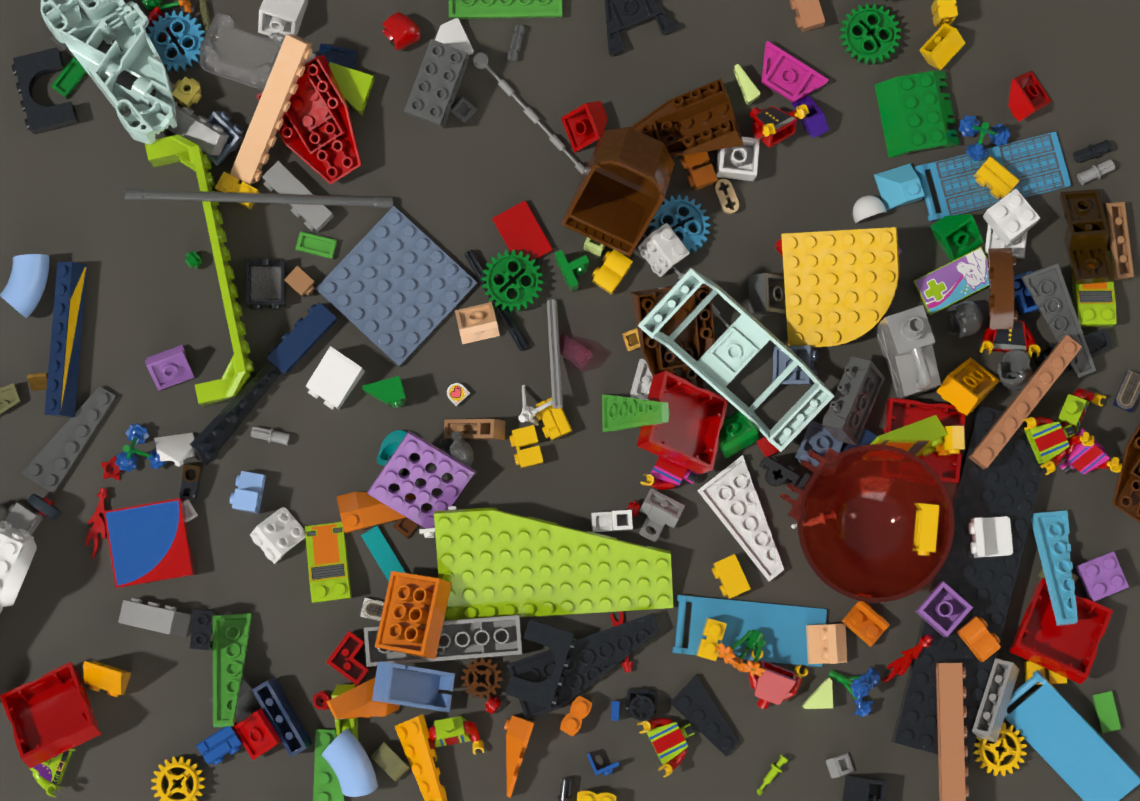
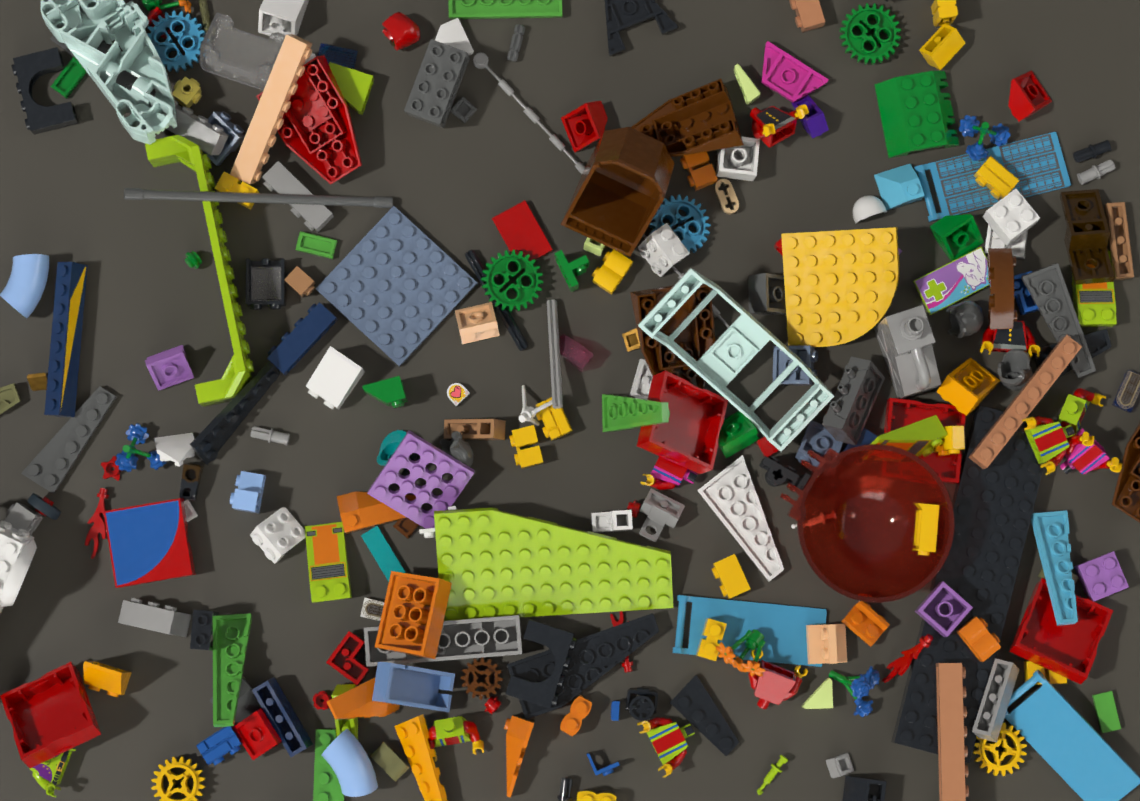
white bracket [969,516,1013,558] -> none

